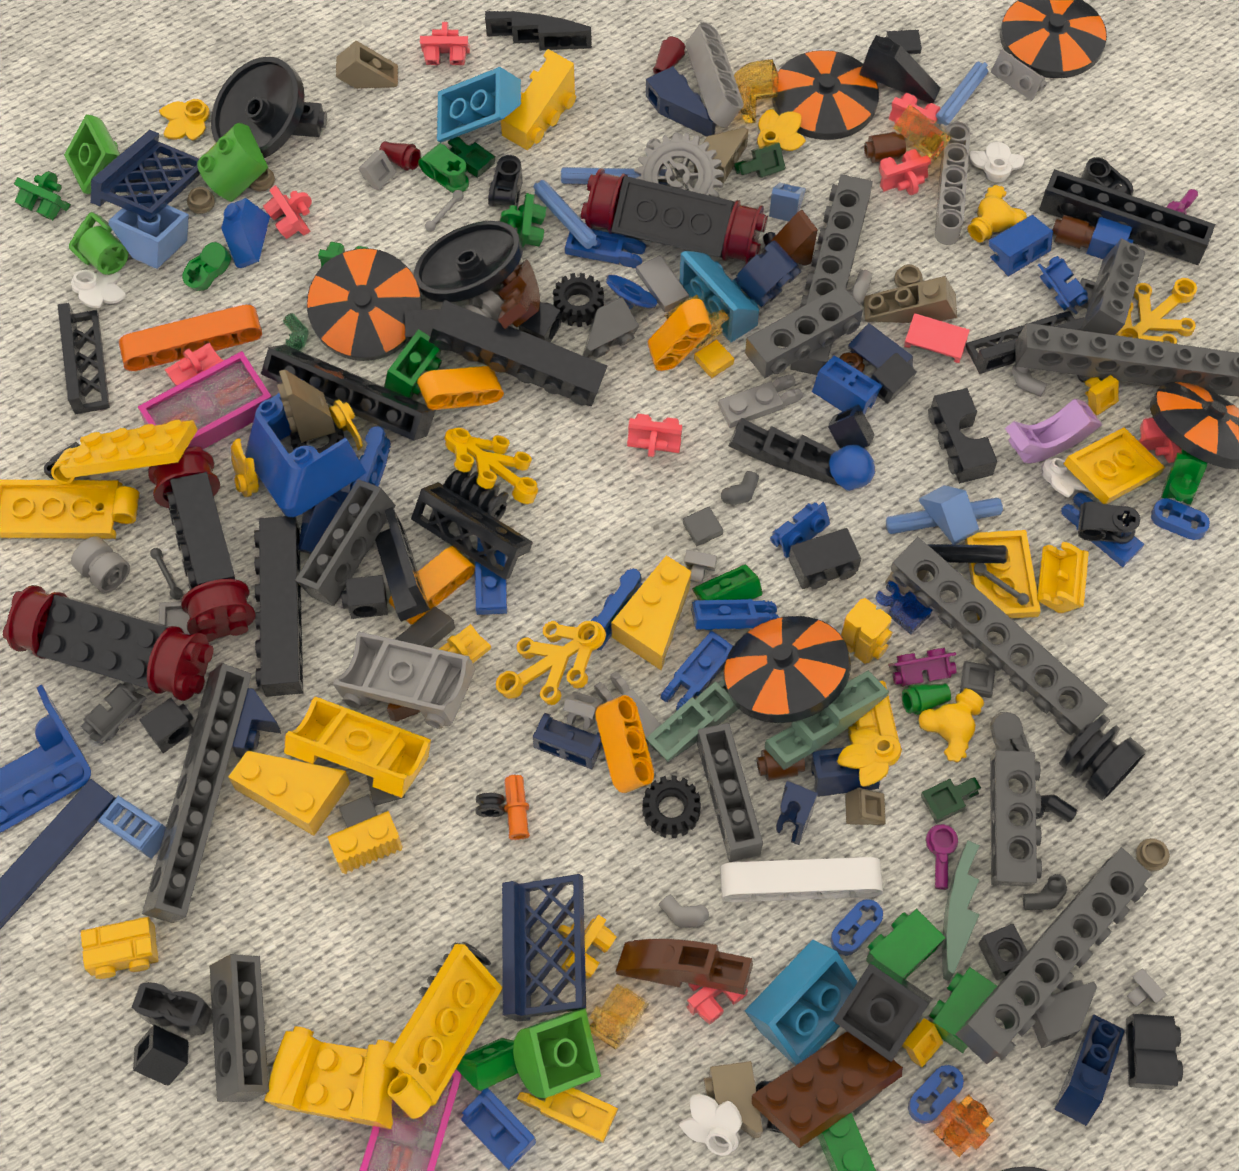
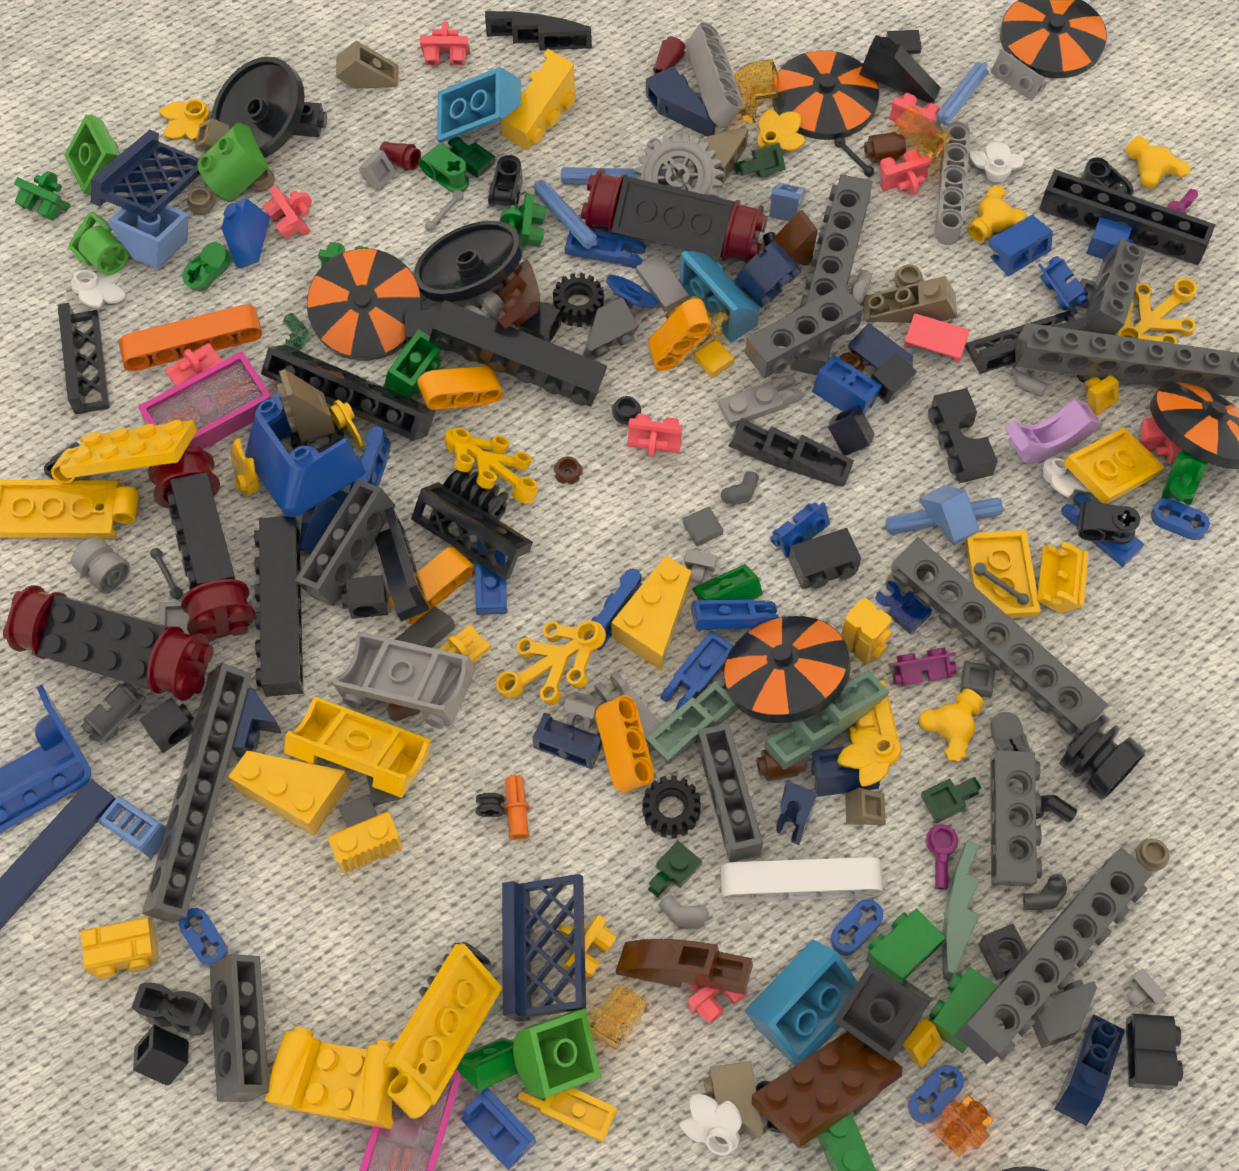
blue hair [829,445,876,491] -> none
green cone [901,683,951,715] -> none
black axle [927,544,1008,564] -> none
reddish brown brick [1052,215,1095,249] -> none
none -> blue beam [179,908,228,967]
none -> dark tan slope [195,118,229,151]
none -> reddish brown plate [554,456,583,484]
none -> black plate [612,396,641,425]
none -> dark green plate [648,840,702,898]
none -> black hinge [834,137,874,177]
none -> yellow animal [1125,135,1191,189]

